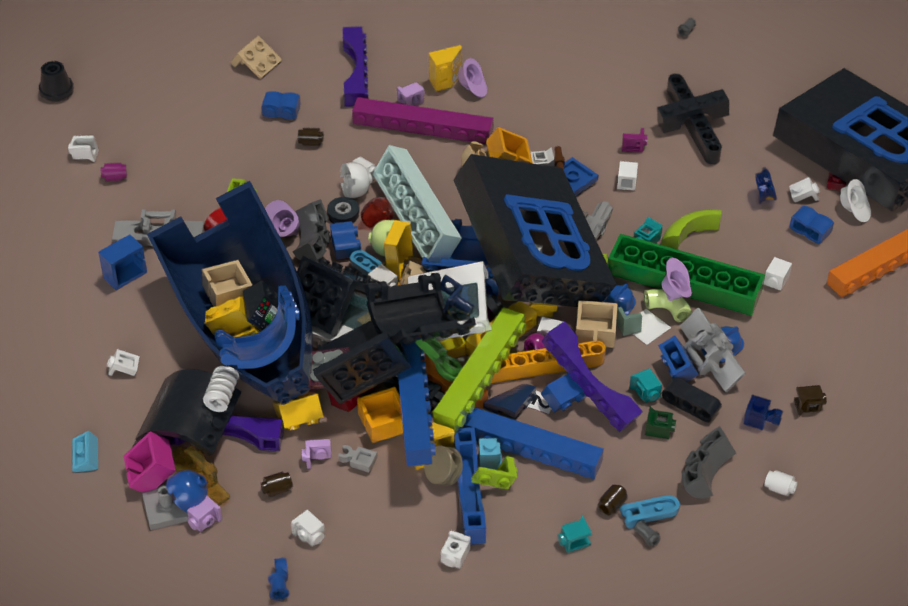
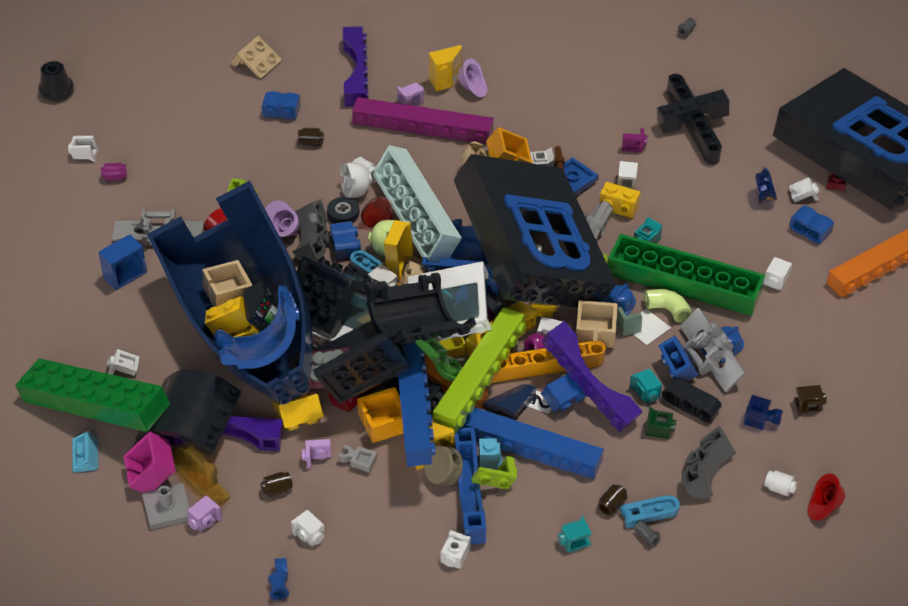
blue cylinder [166,470,208,513] -> none
white piece [203,366,239,412] -> none
dark blue bracket [441,275,475,316] -> none
lime brick [660,209,722,250] -> none
lavender piece [661,258,692,301] -> none
white piece [840,179,871,222] -> none
none -> green brick [15,358,170,432]
none -> yellow brick [599,181,641,219]
none -> red piece [807,473,845,521]

